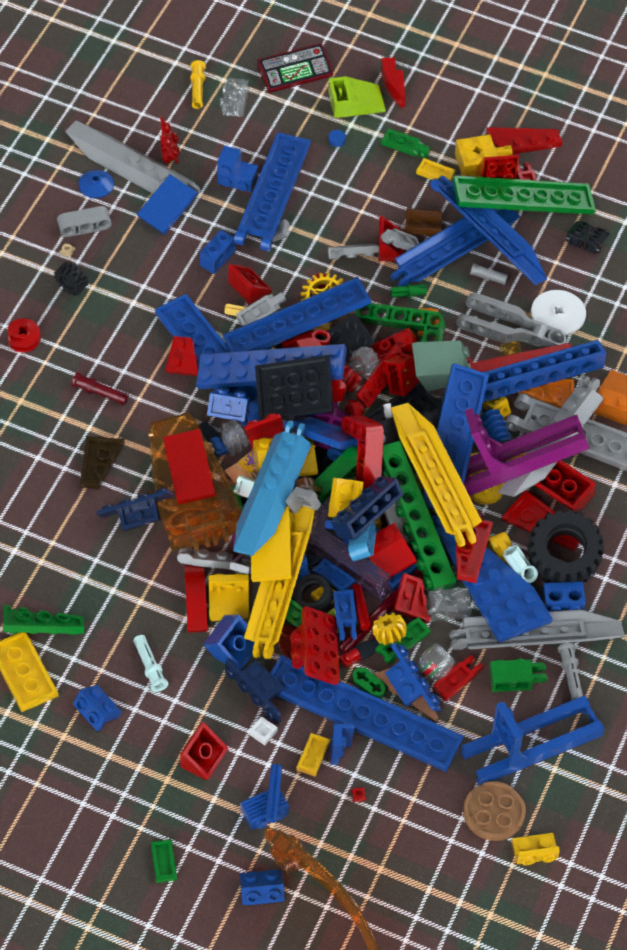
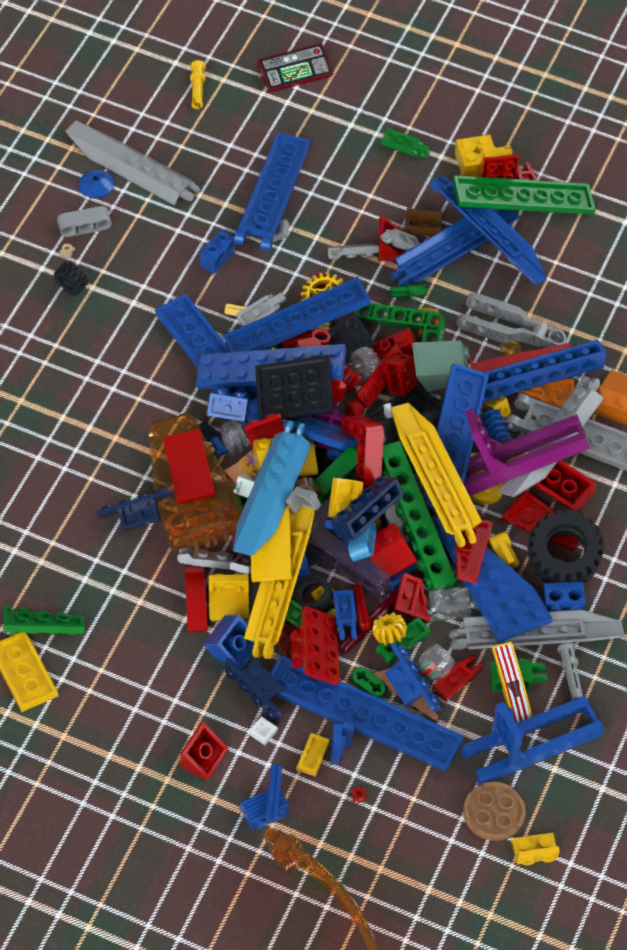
red piece [7,318,41,353] -> none
dark red pin [72,372,129,405] -> none
blue bracket [73,685,122,731] -> none
dark brown wing [80,436,125,489] -> none
light aqua pin [133,635,169,692] -> none
blue tile [137,174,198,235] -> none
green tile [151,839,177,883] -> none
red hinge [160,116,180,164] -> none
red wing [165,336,199,376] -> none
blue brick [217,145,258,192] -> none
clear brick [220,78,248,117] -> none
red slope [228,264,273,305] -> none
blue bracket [239,869,285,905] -> none
blue plate [312,558,355,591] -> none
lime slope [328,76,386,118] -> none
blue tile [328,130,346,147] -> none
piece [339,639,381,669] -> none
red slope [381,57,405,108] -> none
yellow plate [416,158,456,181] -> none
light grey pin [470,263,508,285] -> none
red wing [486,127,562,155] -> none
light aqua piece [503,545,538,583] -> none
white piece [531,290,586,335] -> none
black hinge [566,221,610,254] -> none
none -> slope [492,641,532,723]

